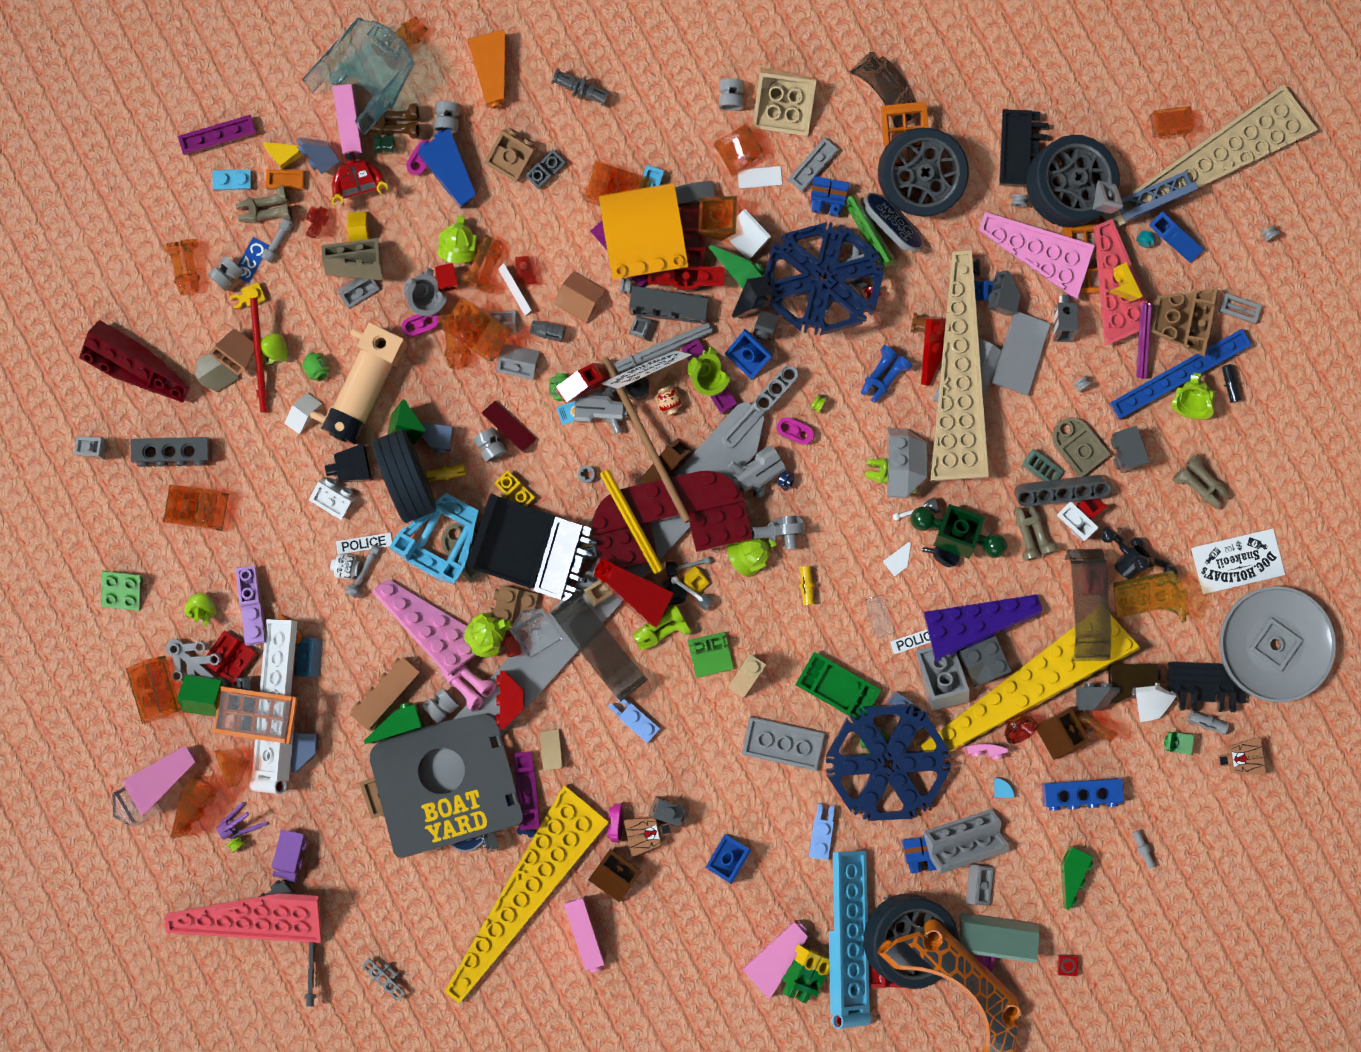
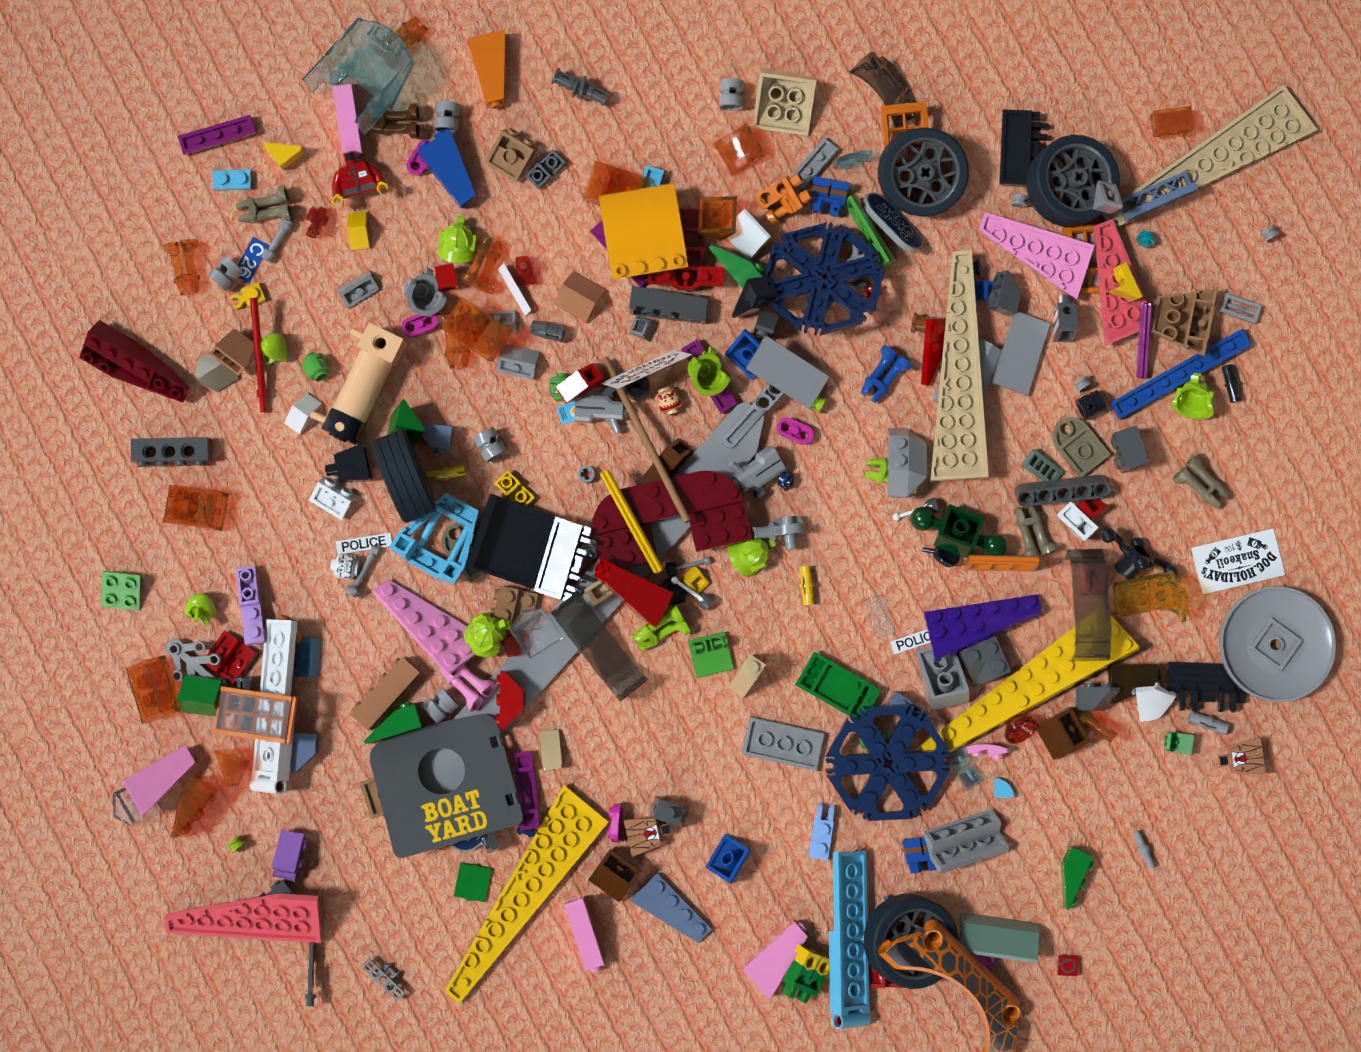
light grey slope [74,436,107,460] -> none
medium lavender plant [216,802,268,840] -> none
orange tile [266,169,305,190] -> none
sand blue slope [296,137,340,174] -> none
dark tan wedge [321,238,383,280] -> none
clear green wheel [374,134,395,154] -> none
dark red slope [481,401,537,453] -> none
light blue hinge [608,694,660,743] -> none
light grey axle [615,323,713,373] -> none
light grey bush [620,277,632,294] -> none
dark grey slope [675,181,716,207] -> none
white sticker [737,166,782,188] -> none
white sticker [883,542,911,576] -> none
light grey slope [966,864,994,906] -> none
blue brick [1042,778,1124,811] -> none
blue slope [1149,210,1204,263] -> none
none -> green piece [454,863,492,902]
none -> sand blue wing [630,873,712,943]
none -> light grey tile [745,336,830,409]
none -> orange hips [754,174,813,225]
none -> clear light blue slope [833,150,873,169]
none -> clear light blue slope [946,746,983,791]
none -> orange piece [964,555,1040,572]
none -> black piece [1075,390,1107,420]

